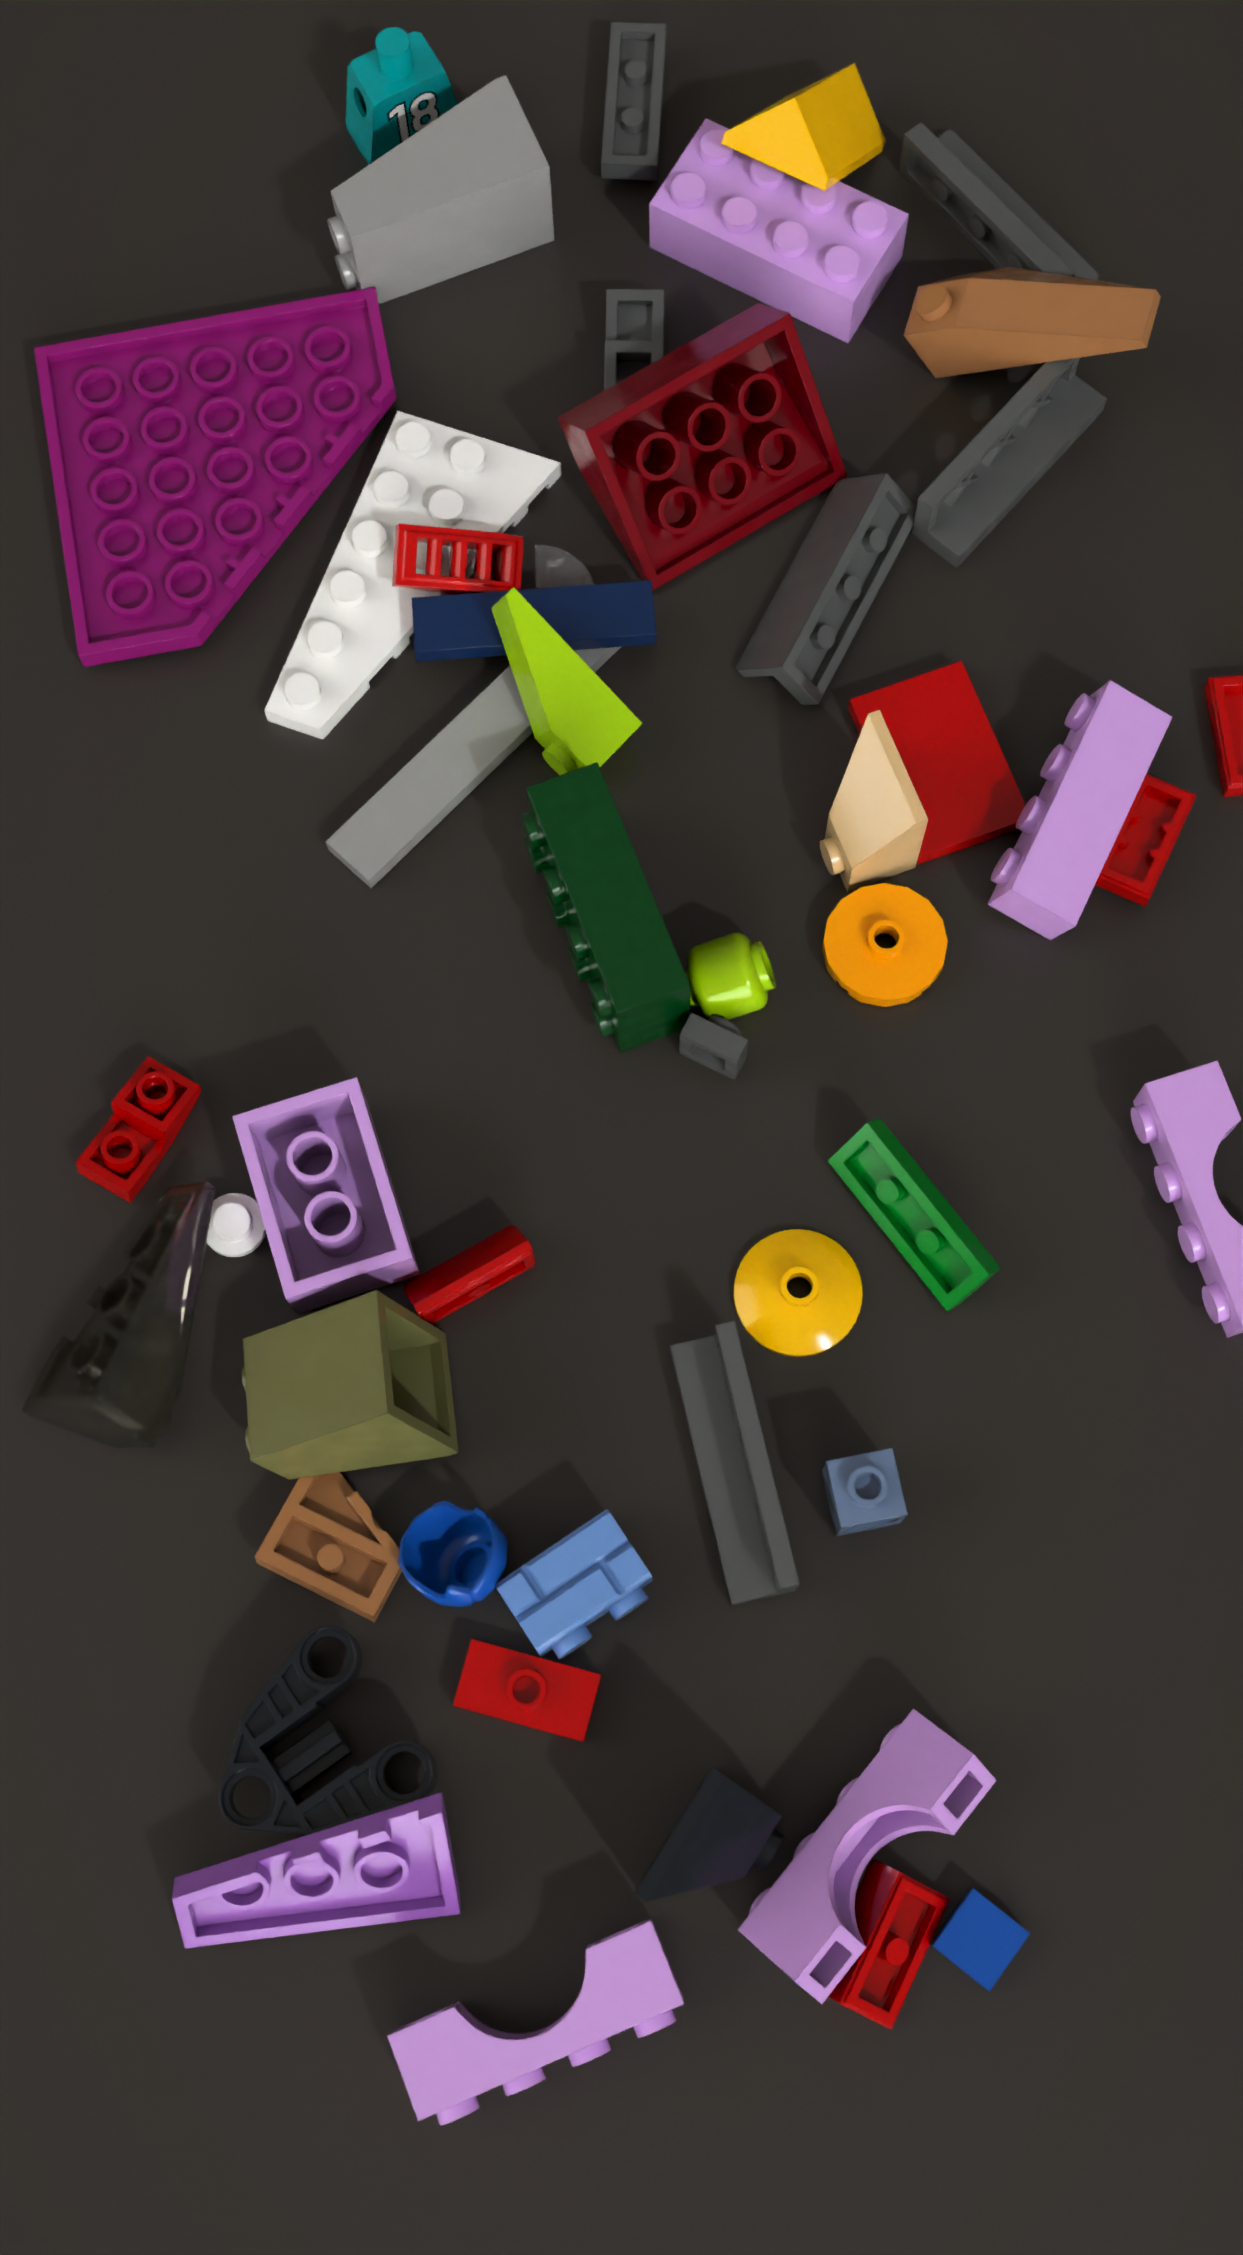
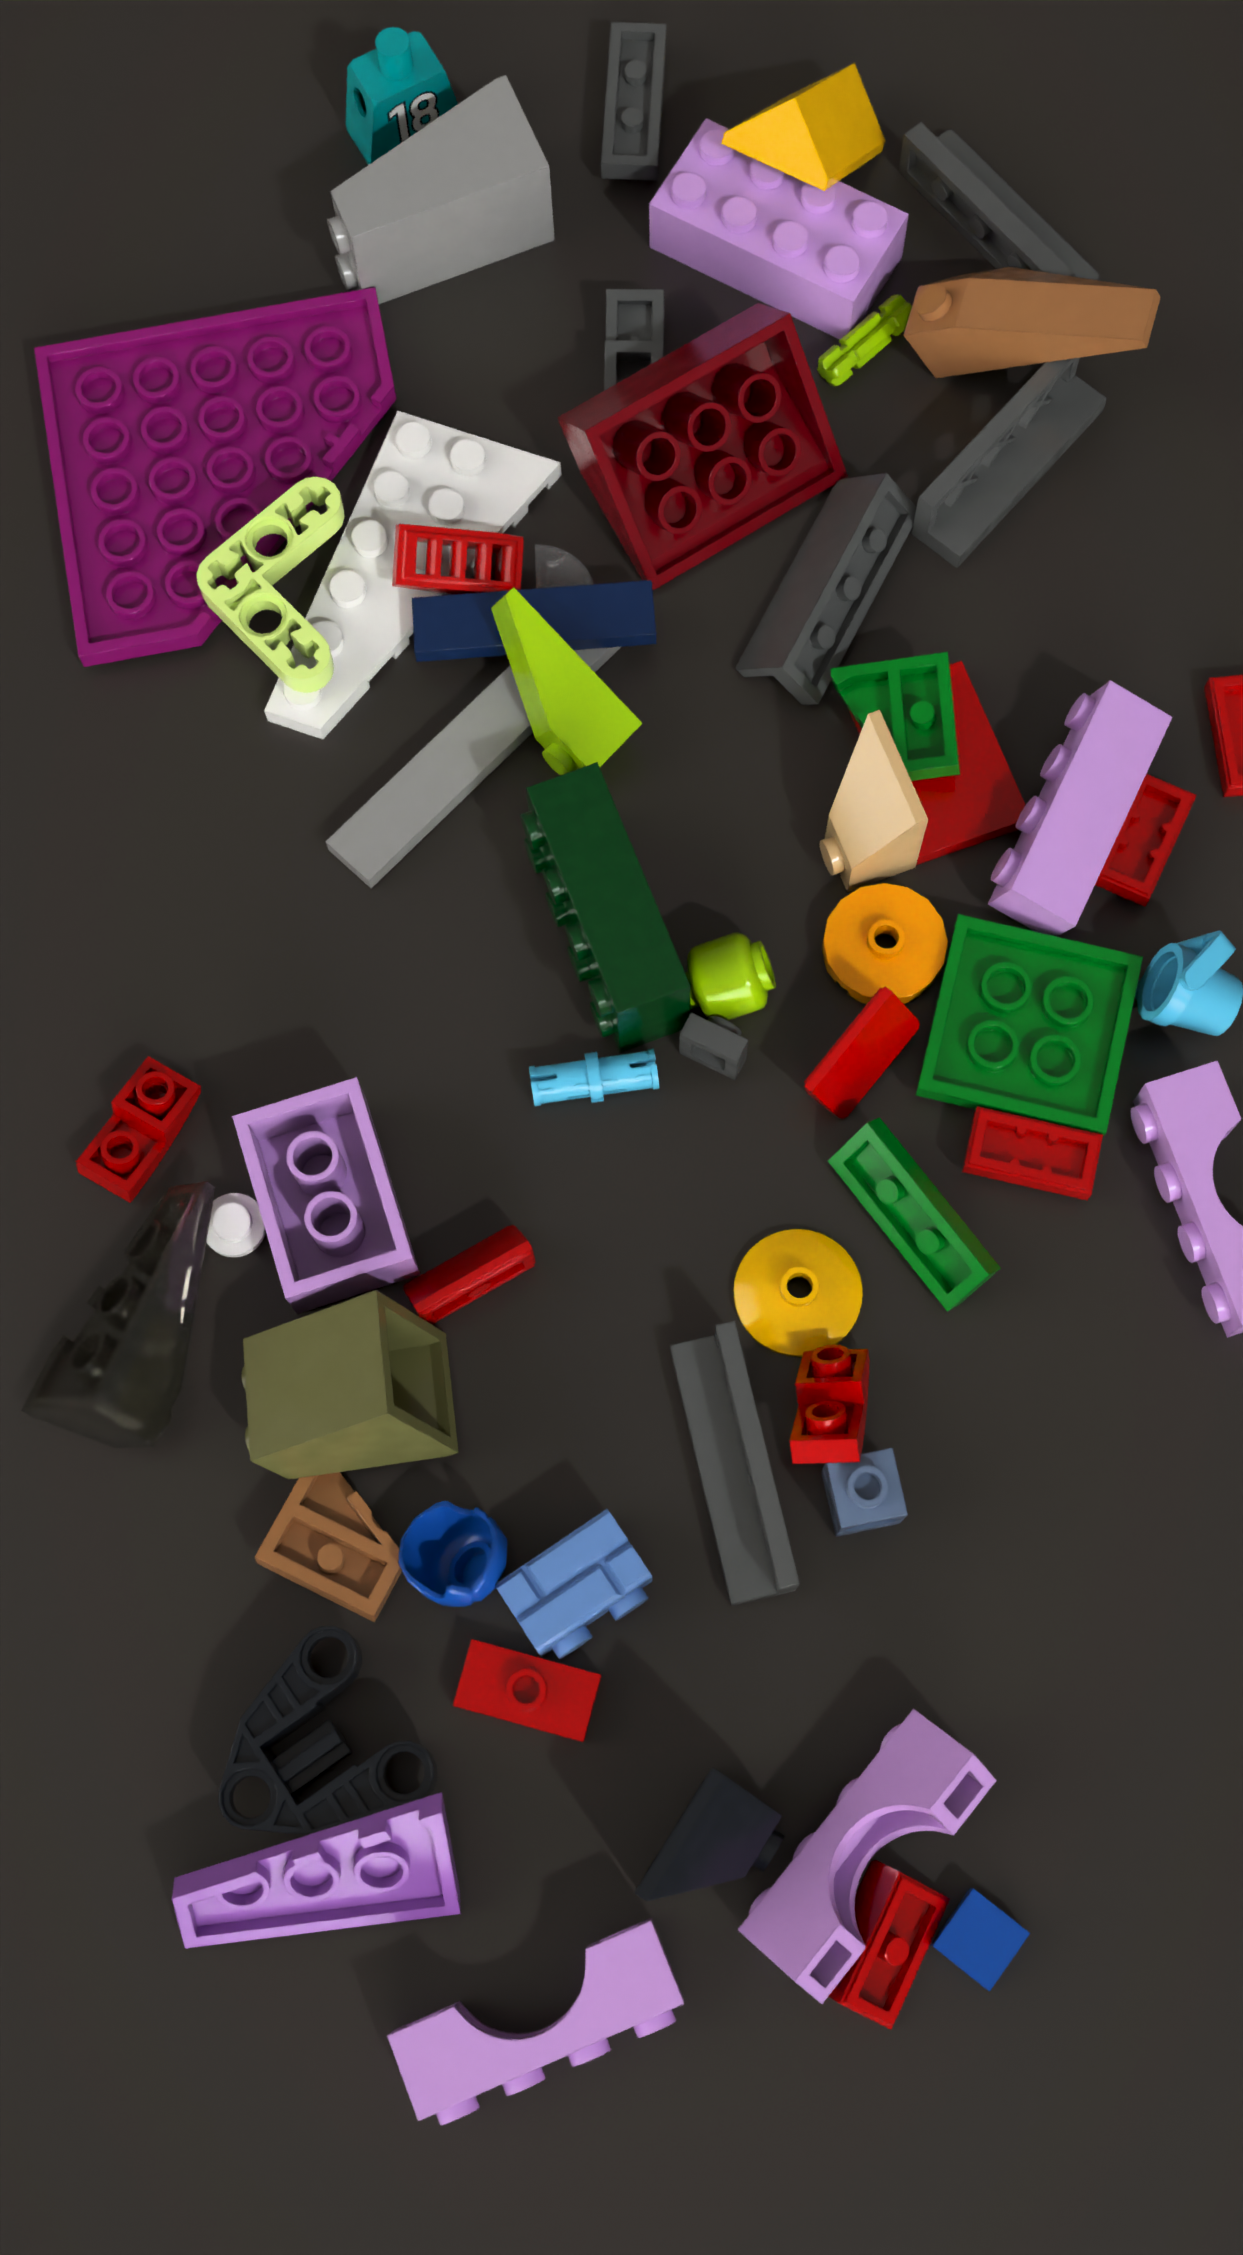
none -> yellowish green beam [196,476,345,693]
none -> medium azure pin [529,1048,659,1107]
none -> red slope [789,1345,870,1464]
none -> red slope [804,986,920,1120]
none -> lime axle [817,294,912,387]
none -> green wing [830,652,960,781]
none -> green plate [915,914,1143,1137]
none -> red plate [962,1106,1103,1201]
none -> medium azure piece [1135,930,1243,1036]

